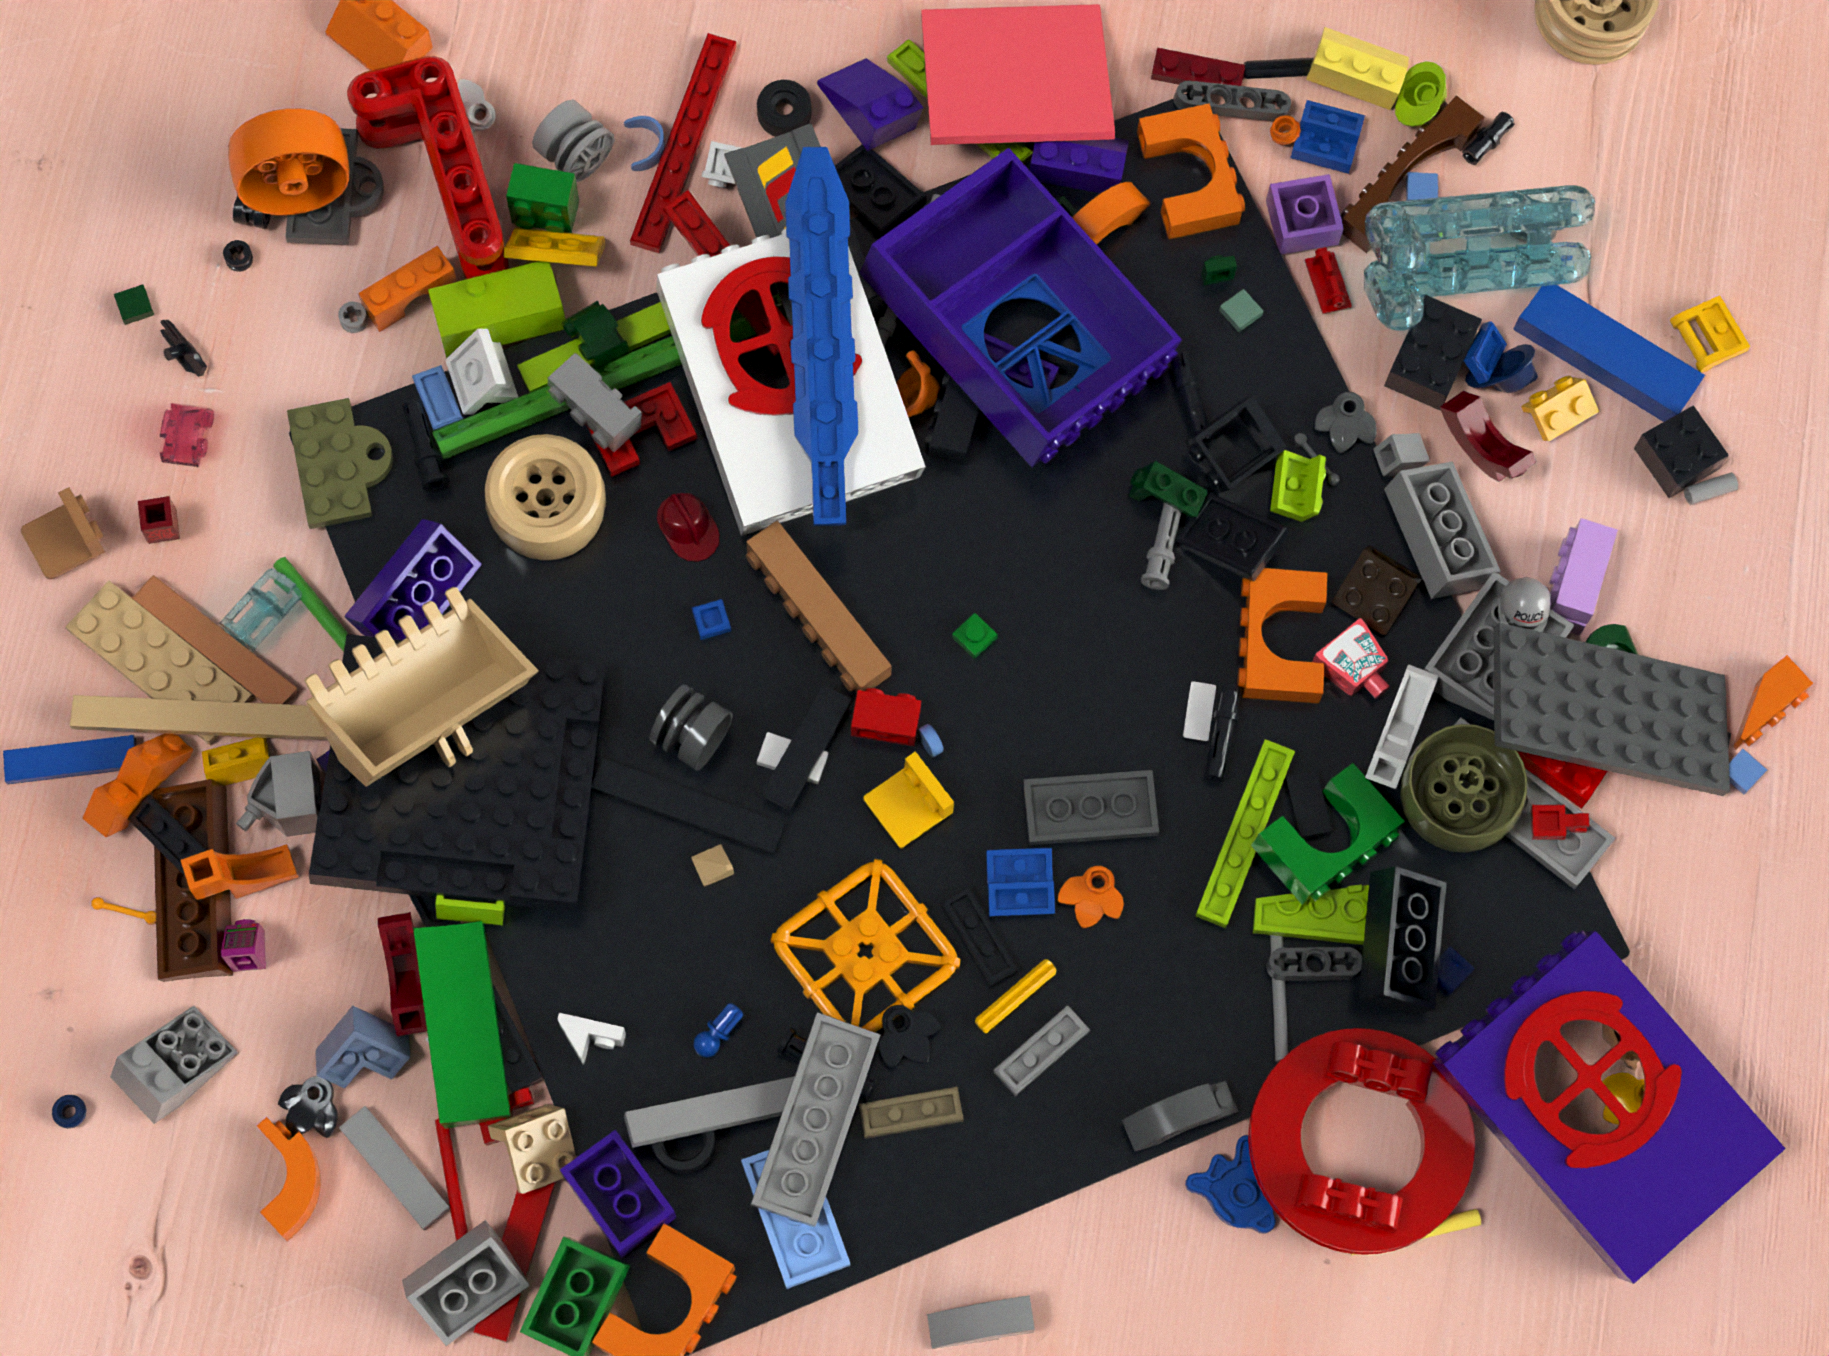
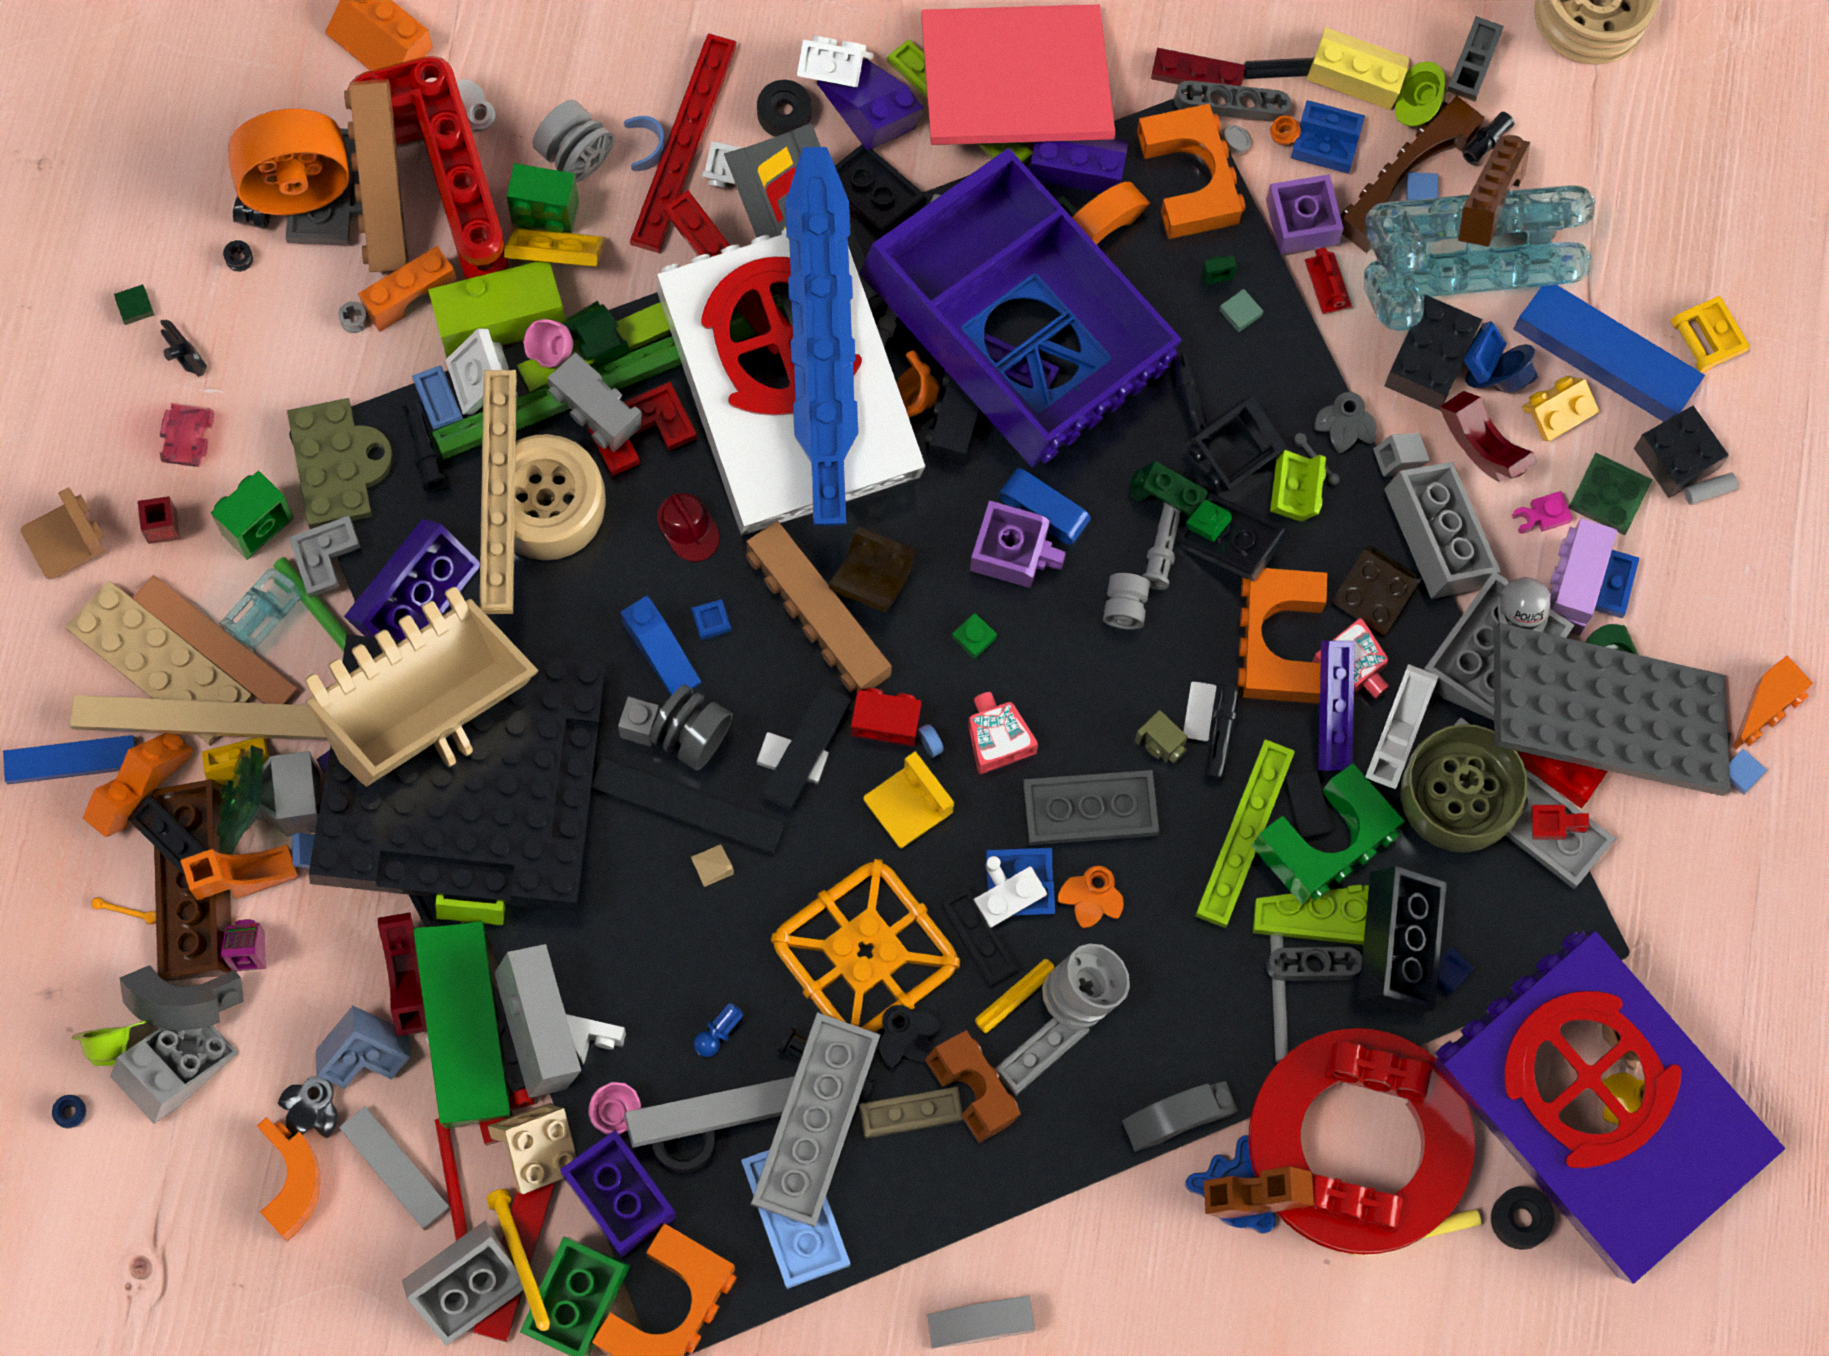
none -> lime piece [72,1020,147,1066]
none -> dark grey arch [120,965,244,1030]
none -> green brick [211,470,294,560]
none -> clear green plate [216,745,264,854]
none -> light grey plate [289,516,361,598]
none -> medium blue tile [292,832,315,869]
none -> medium nougat brick [344,79,409,272]
none -> tan tile [480,370,517,614]
none -> yellow bar [486,1189,550,1331]
none -> light grey brick [494,944,581,1098]
none -> bright pink hair [523,319,574,368]
none -> bright pink hair [588,1082,641,1135]
none -> light grey brick [618,697,660,746]
none -> blue slope [620,595,701,696]
none -> white bracket [797,35,873,87]
none -> dark brown bracket [829,526,917,612]
none -> dark orange arch [925,1030,1021,1143]
none -> torso [968,692,1038,775]
none -> medium lavender hinge [970,500,1066,588]
none -> white plate [974,856,1047,928]
none -> blue beam [998,468,1091,545]
none -> light grey wheel [1042,943,1130,1030]
none -> light grey wheel [1103,573,1150,630]
none -> olive brick [1135,710,1188,763]
none -> green plate [1186,499,1232,542]
none -> dark orange arch [1204,1166,1314,1219]
none -> light grey piece [1222,125,1251,154]
none -> dark purple plate [1318,640,1355,771]
none -> dark grey arch [1447,16,1504,102]
none -> reddish brown arch [1458,135,1530,247]
none -> black tyre [1491,1186,1555,1250]
none -> dark pink plate [1512,491,1573,534]
none -> clear green plate [1568,452,1653,535]
none -> blue plate [1595,550,1640,619]

